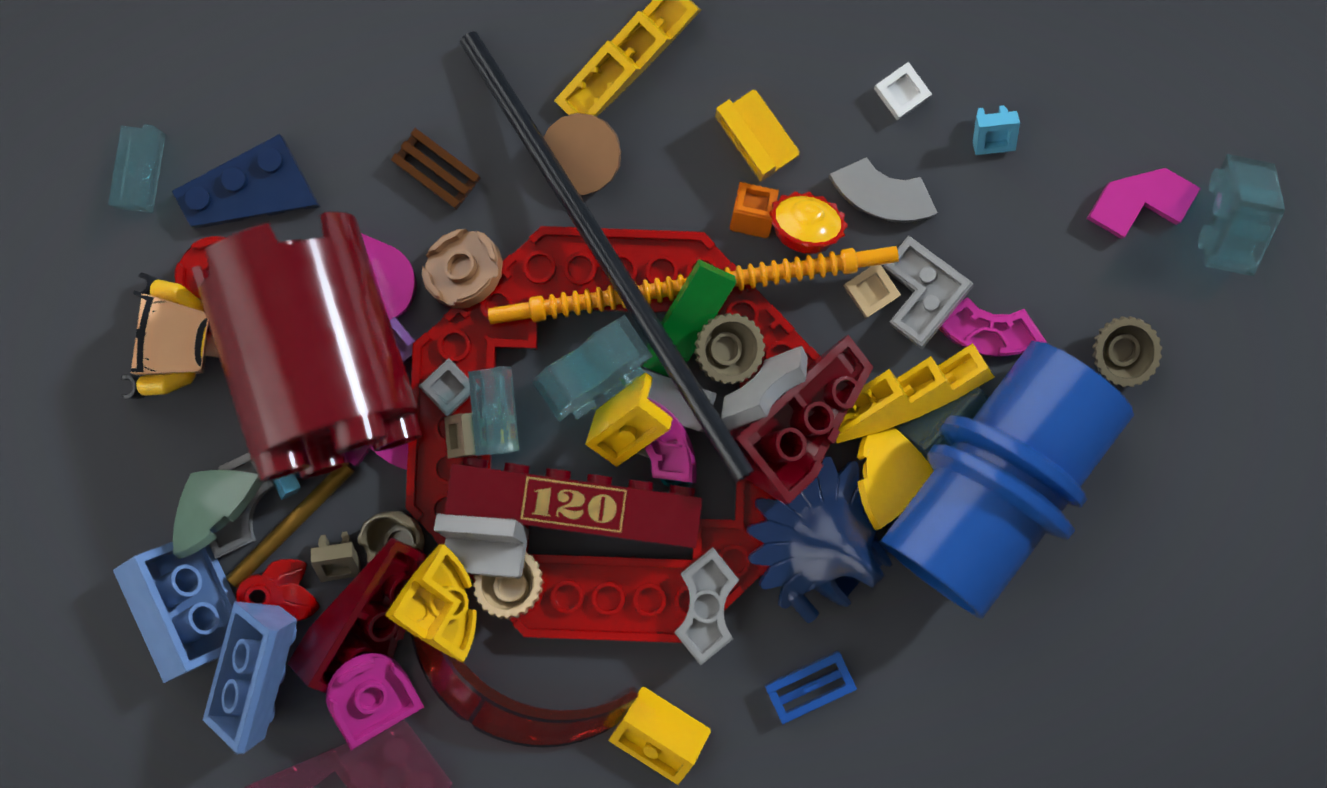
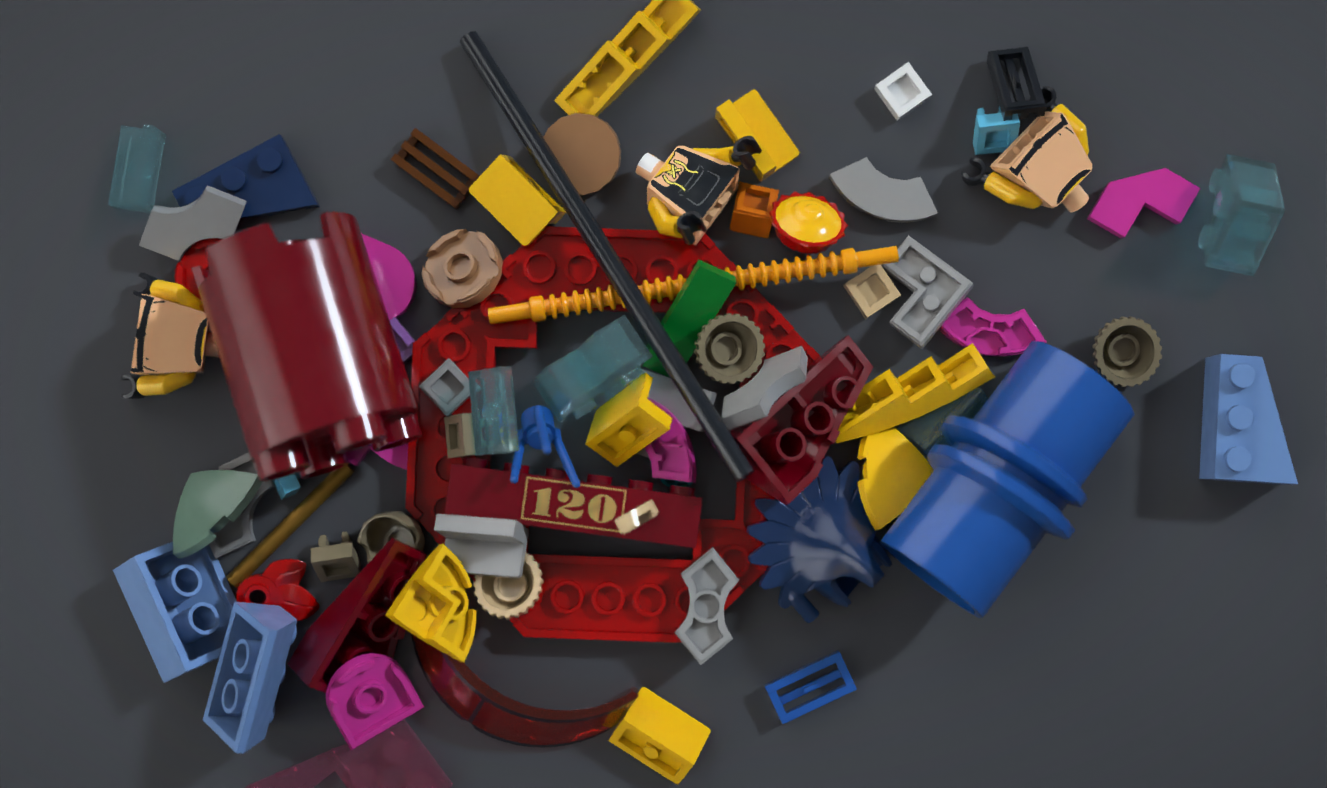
none -> light grey tile [139,185,247,261]
none -> yellow panel [469,154,566,246]
none -> blue plant [510,405,580,488]
none -> tan tile [614,499,659,534]
none -> torso [636,136,762,246]
none -> light nougat torso [961,86,1092,212]
none -> black tile [987,47,1046,121]
none -> medium blue wedge [1199,354,1298,485]

